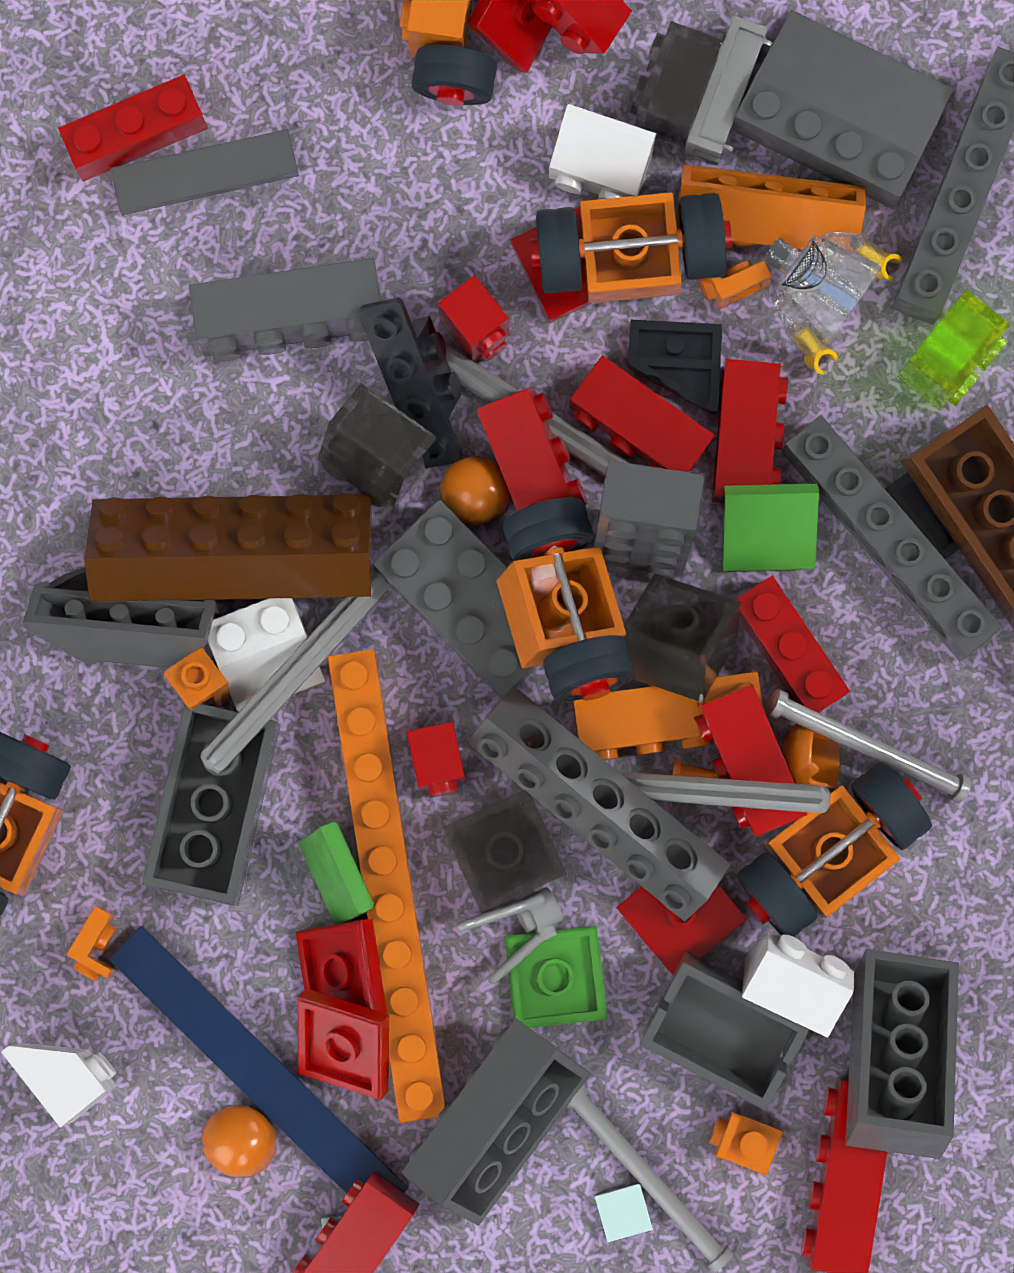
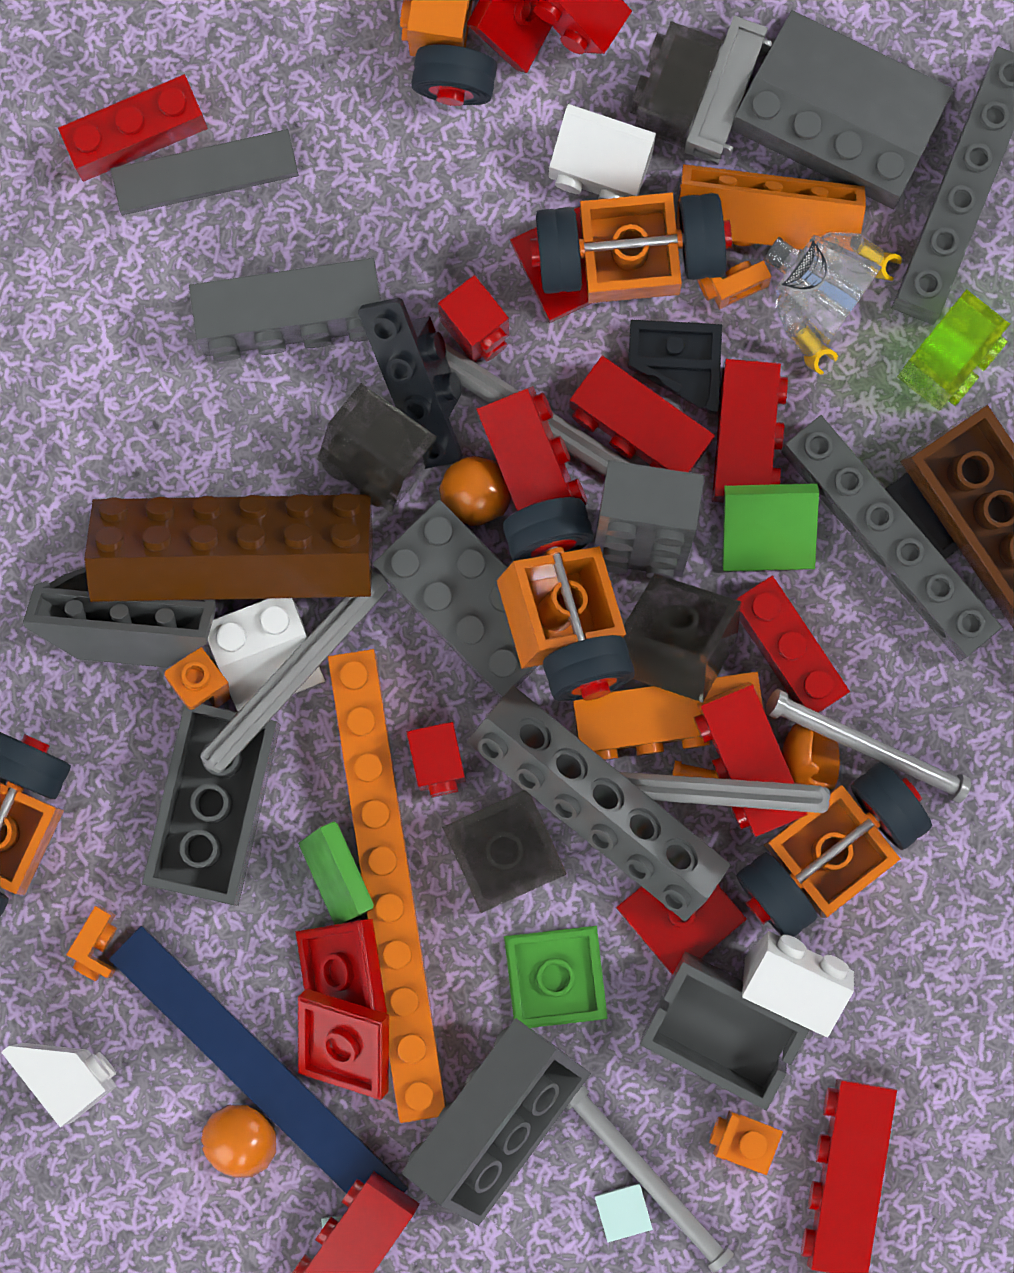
light grey plant [456,887,563,984] -> none
dark grey brick [846,949,959,1159] -> none

